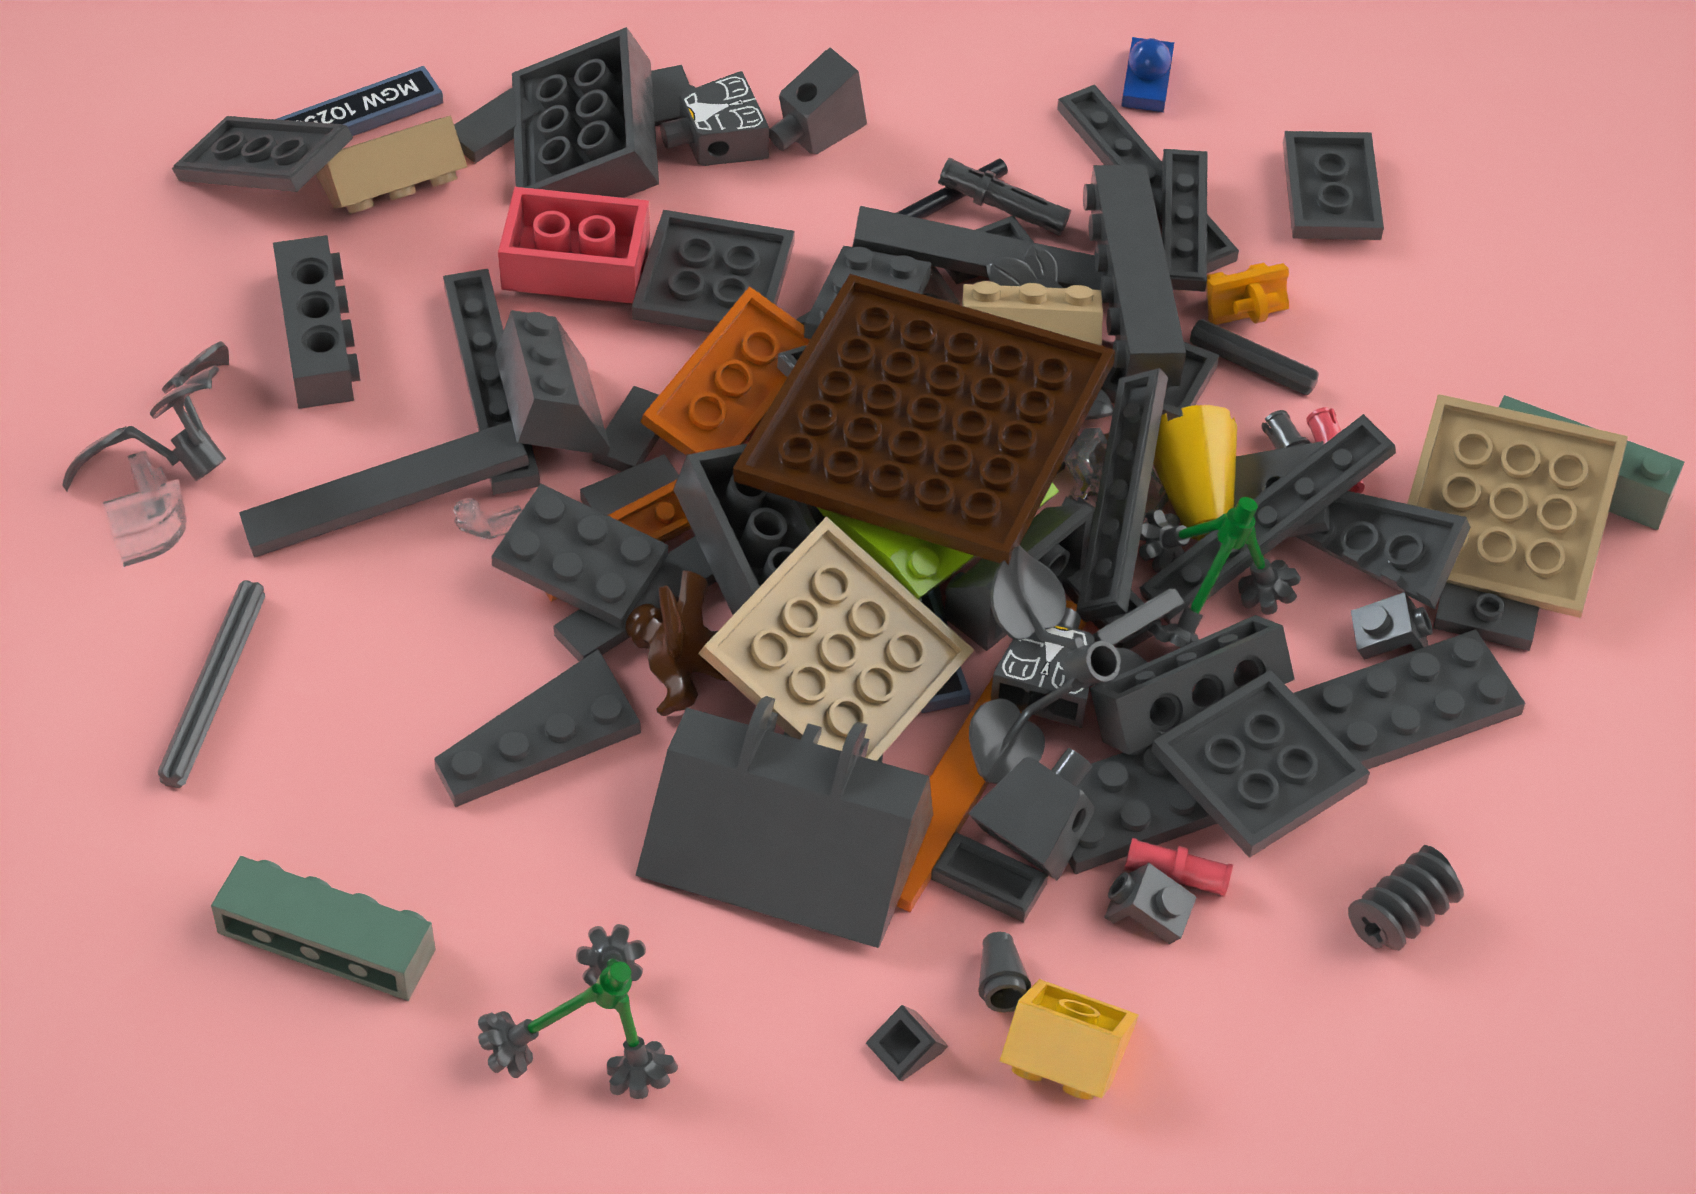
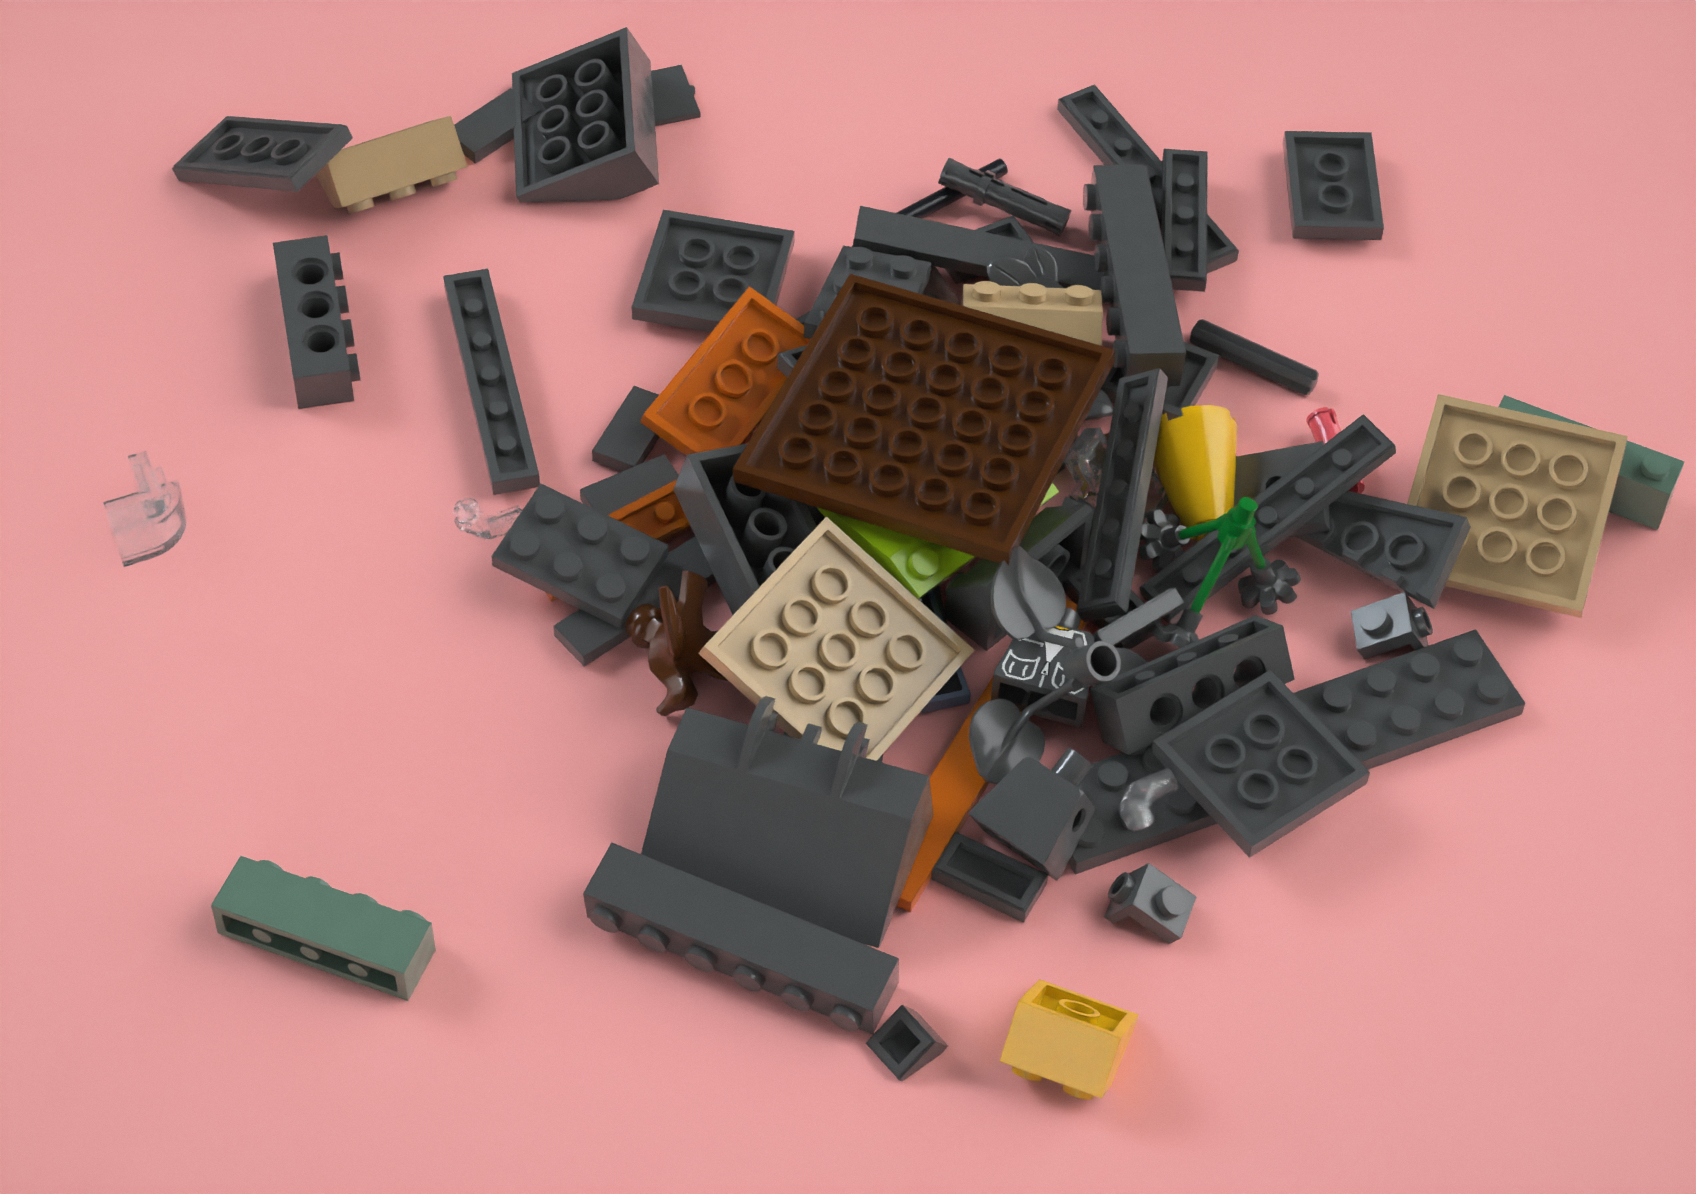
dark grey plant [62,341,229,492] -> none
dark grey axle [157,580,266,788] -> none
dark grey tile [239,421,530,558] -> none
tile [277,65,443,136] -> none
dark grey wing [434,649,641,807] -> none
dark grey plant [478,924,678,1099] -> none
dark grey slope [495,310,610,455] -> none
coral brick [498,187,650,304] -> none
dark grey torso [660,71,769,166] -> none
dark grey torso [769,47,867,154] -> none
dark grey cone [978,932,1031,1013] -> none
blue tile [1121,37,1175,112] -> none
coral pin [1124,838,1233,897] -> none
light orange hips [1206,262,1289,325] -> none
dark grey pin [1261,410,1311,449] -> none
dark grey piece [1348,845,1464,951] -> none
dark grey plate [1433,582,1539,651] -> none
none -> dark grey brick [583,842,899,1035]
none -> clear arm [1119,768,1178,831]

